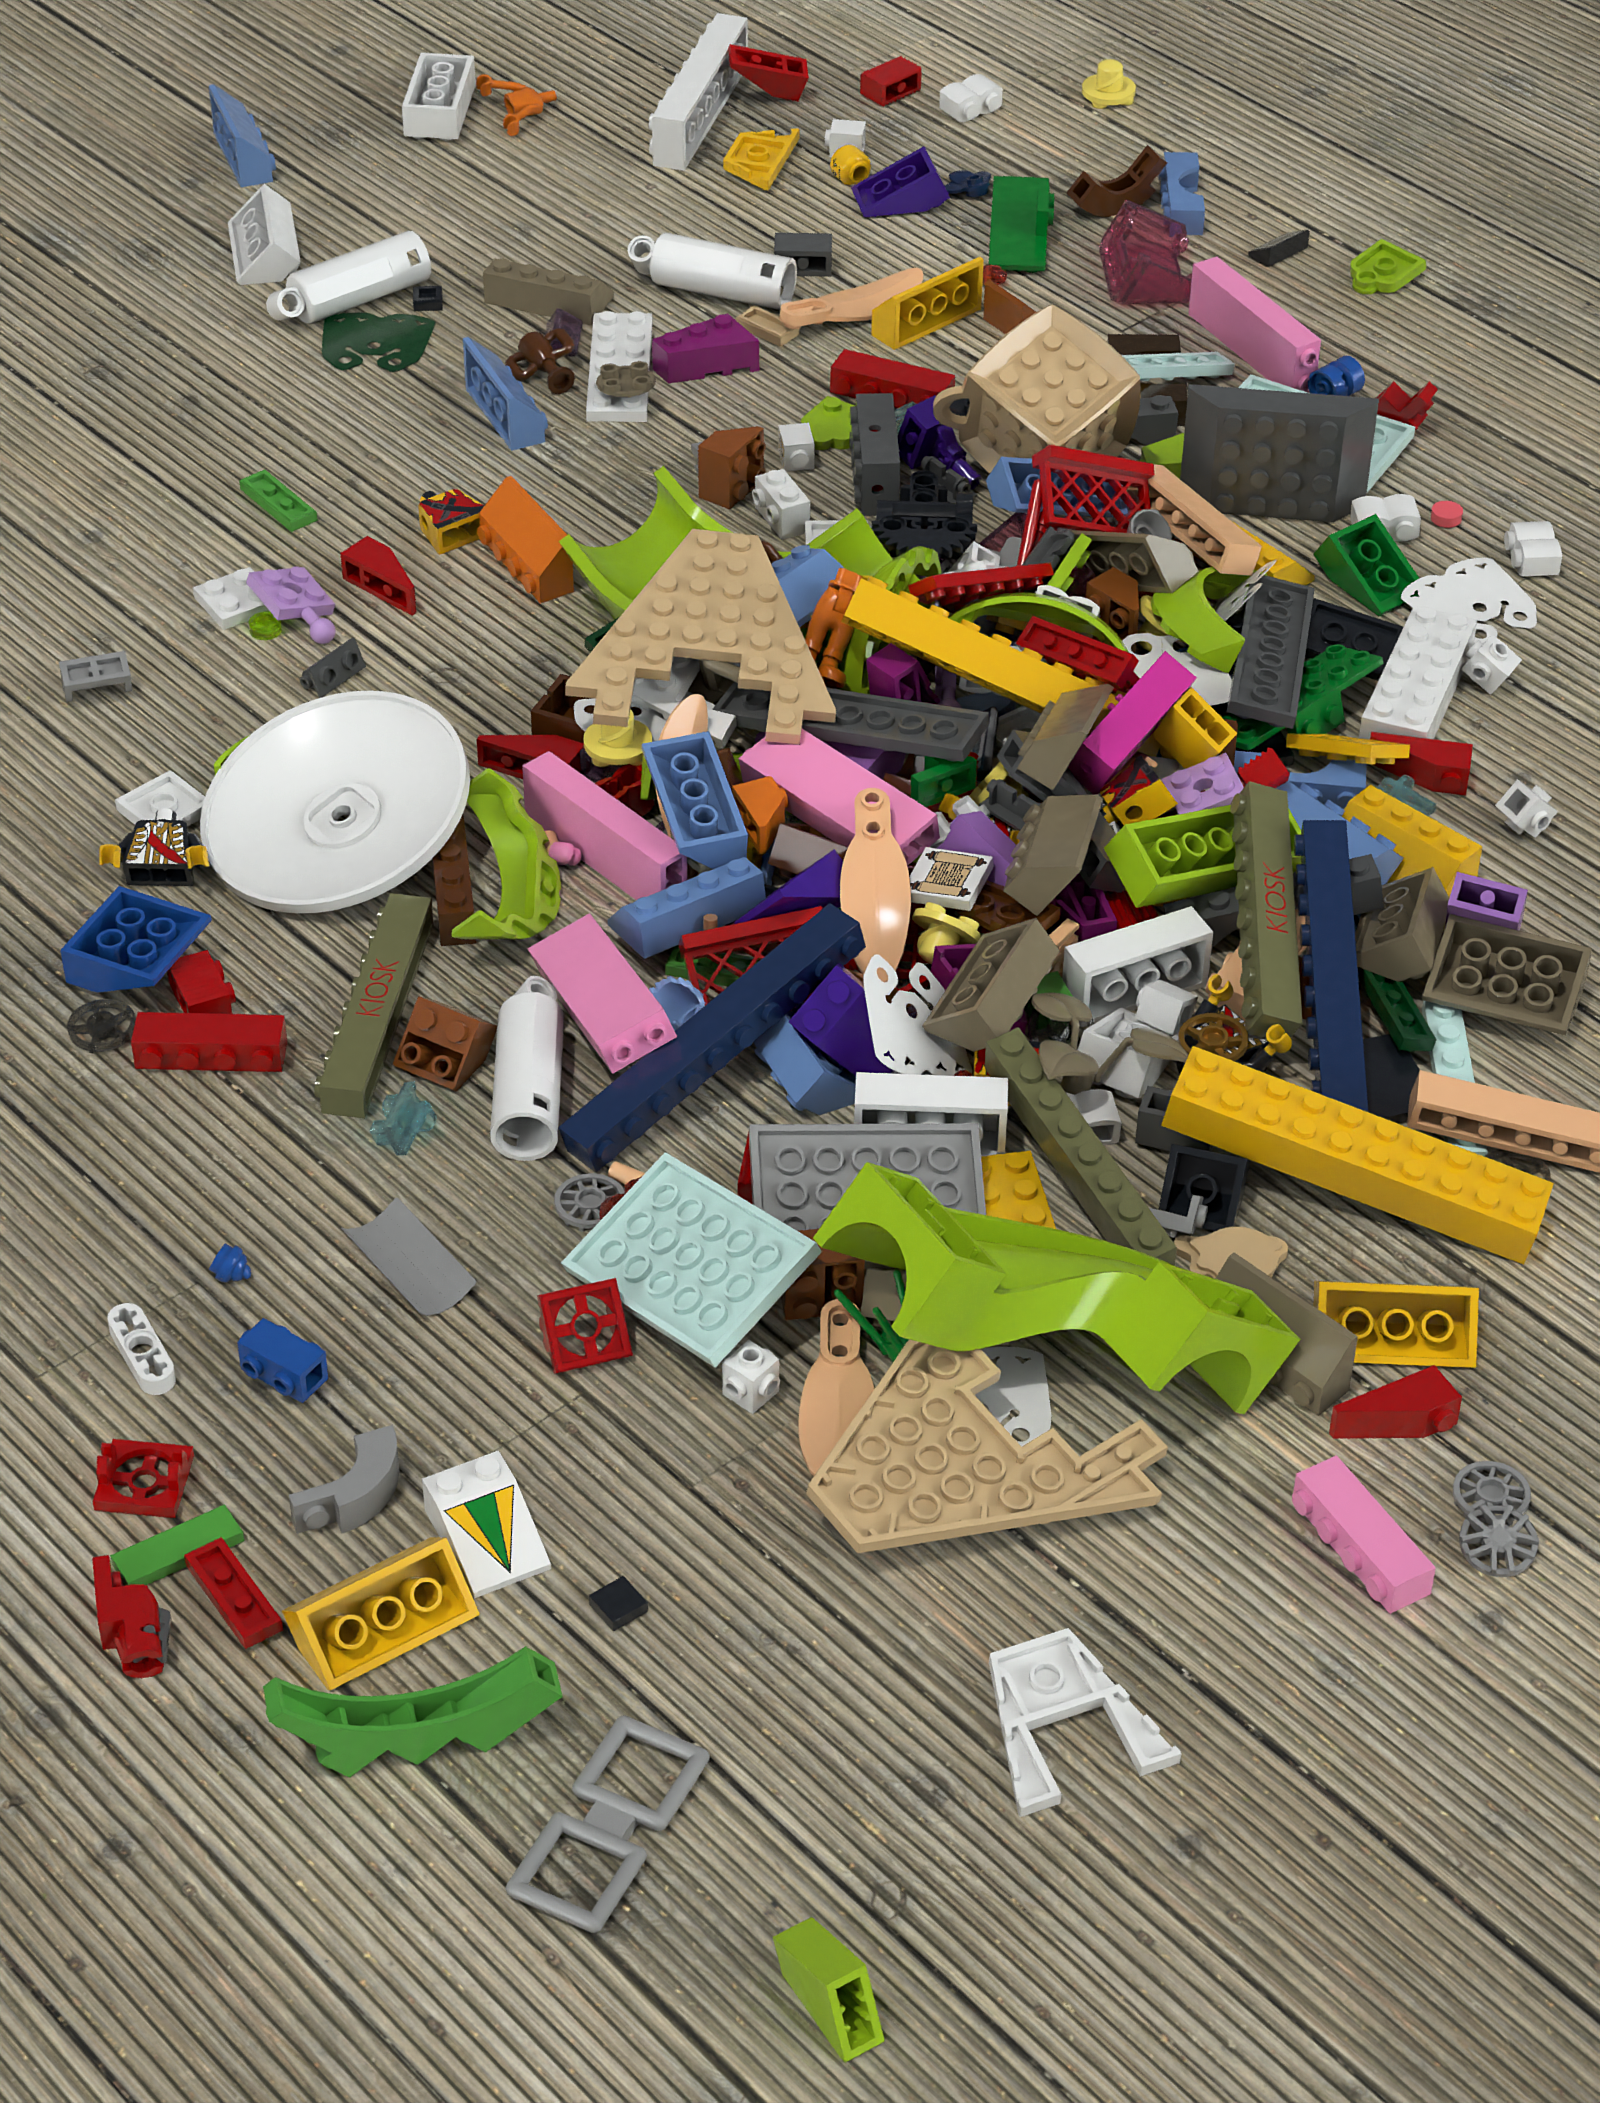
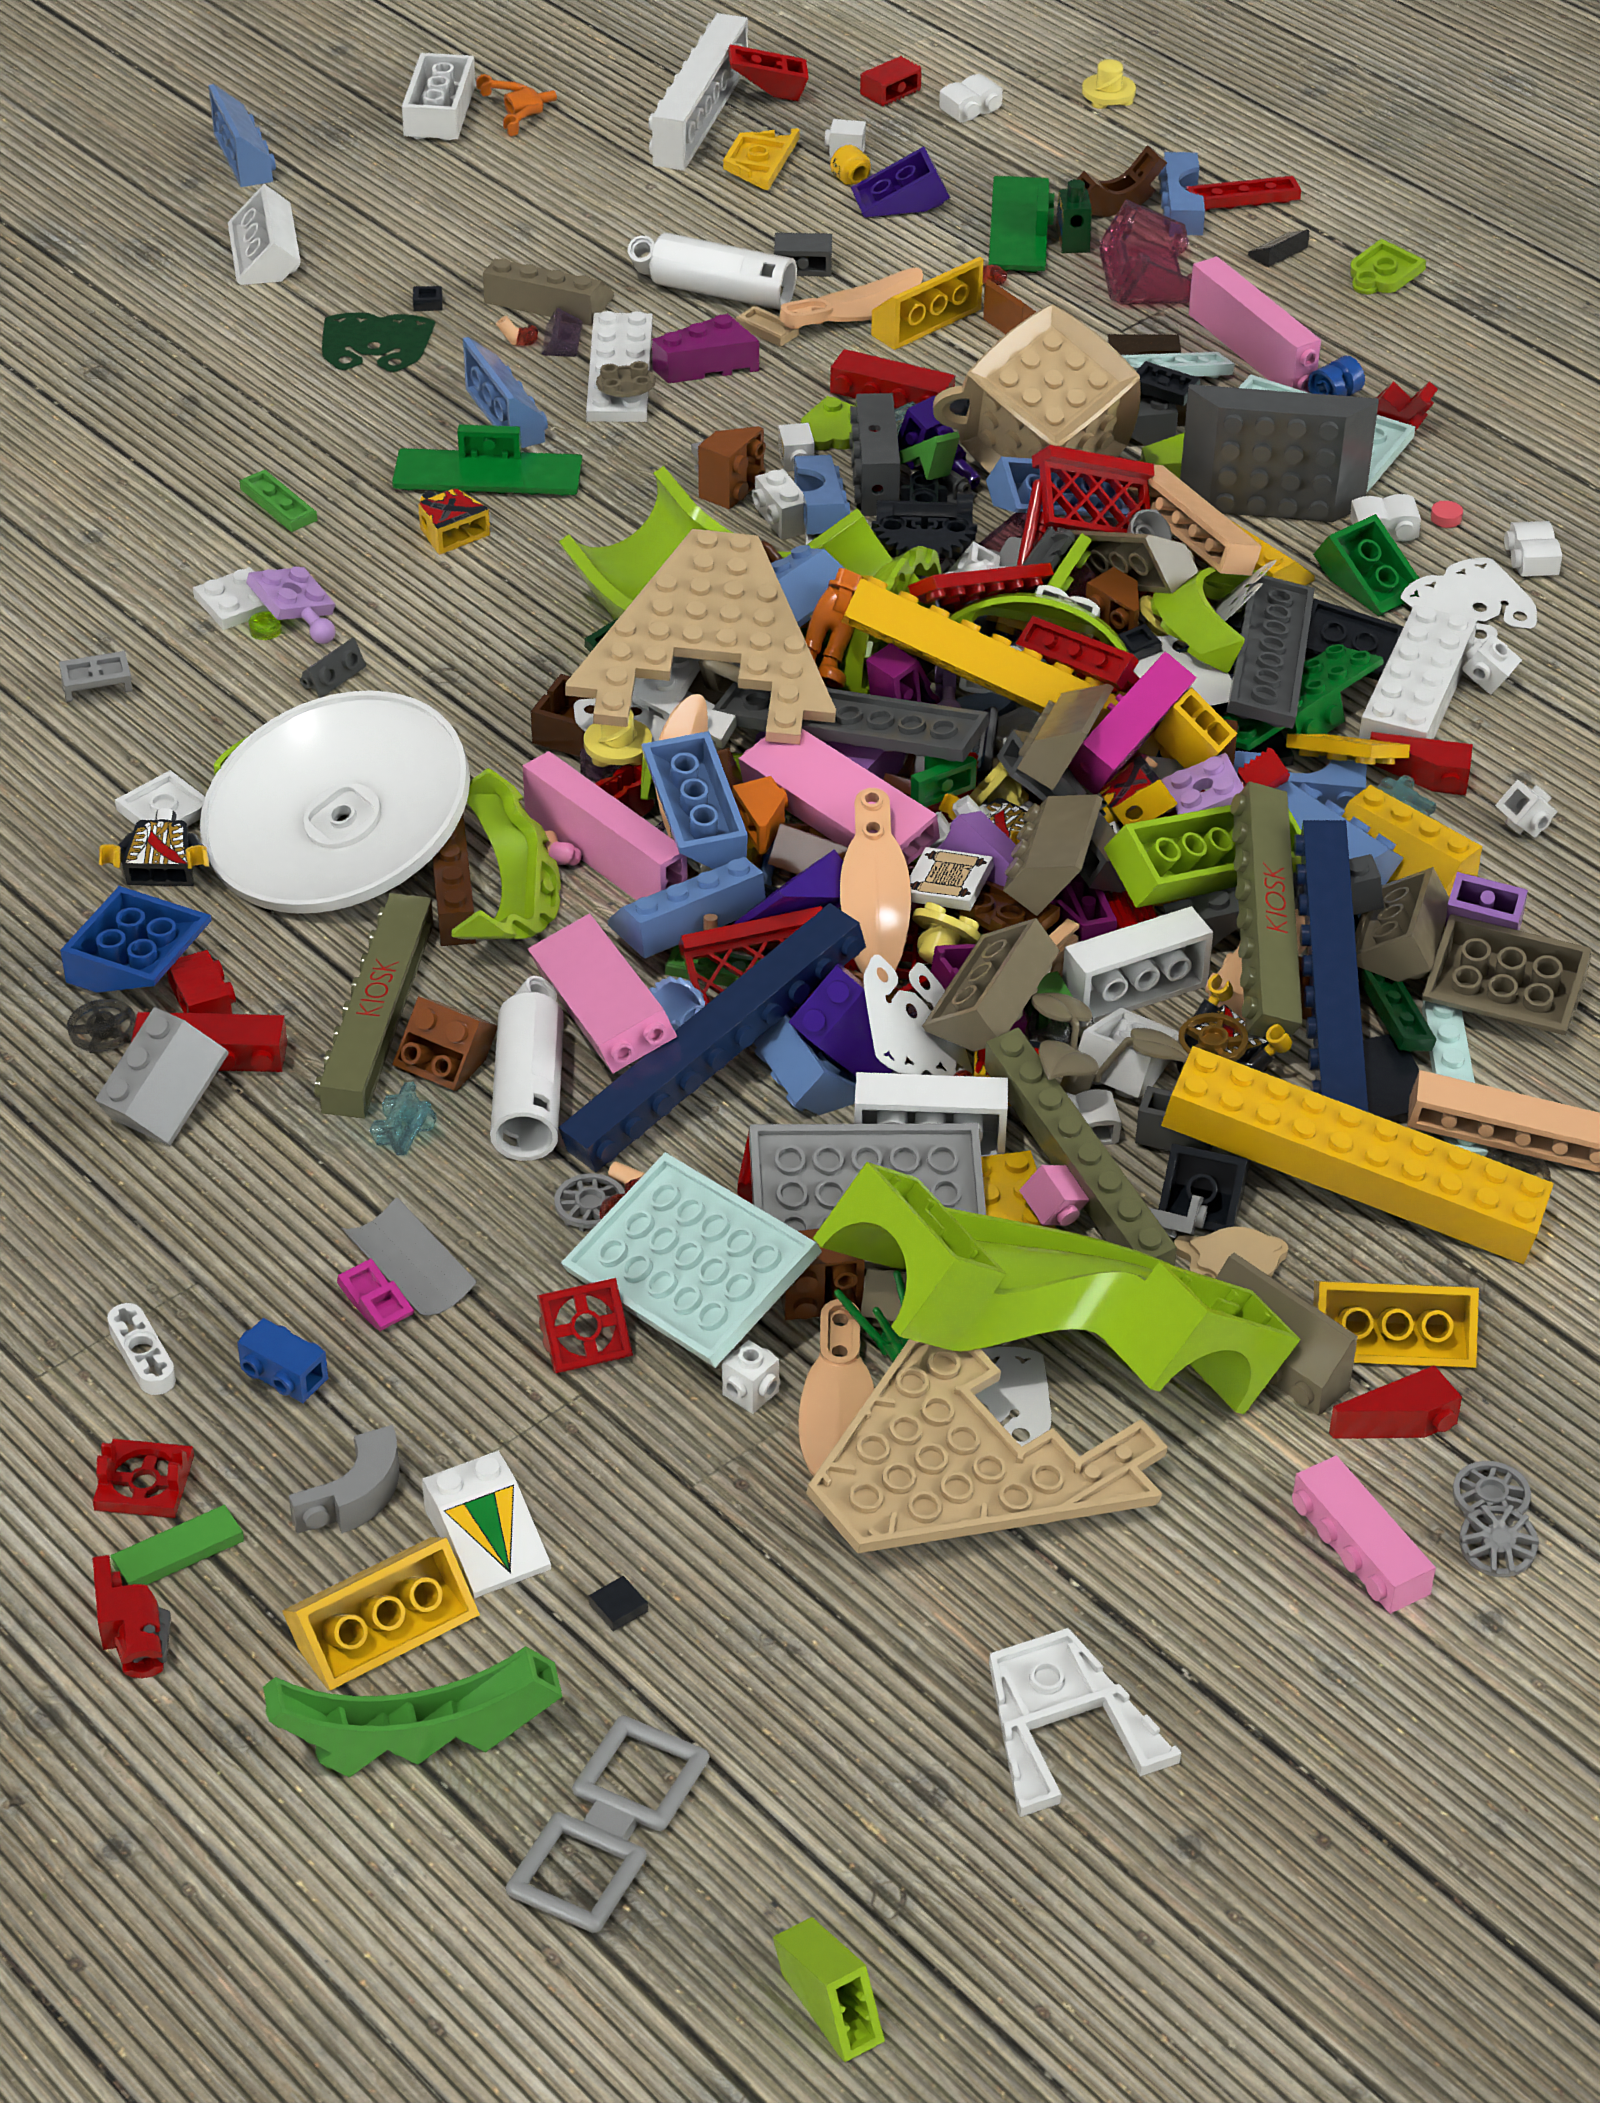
red plate [184,1537,283,1649] -> none
blue plate [209,1243,251,1283] -> none
white piece [266,231,431,324] -> none
red slope [340,536,416,615] -> none
red slope [476,735,586,779] -> none
orange slope [477,476,574,603] -> none
reddish brown piece [505,328,575,394] -> none
dark blue plate [945,170,992,197] -> none
dark grey hinge [979,779,1041,831] -> none
white brick [1135,980,1198,1035] -> none
none -> light grey slope [95,1007,229,1146]
none -> dark pink slope [337,1258,414,1331]
none -> green bracket [392,424,583,496]
none -> arm [496,316,538,346]
none -> medium blue arch [794,455,850,534]
none -> bright green slope [899,431,960,480]
none -> bright pink brick [1019,1165,1089,1226]
none -> dark green torso [1056,179,1092,253]
none -> black tile [1118,624,1162,660]
none -> black bracket [1136,361,1200,406]
none -> red plate [1186,176,1301,211]

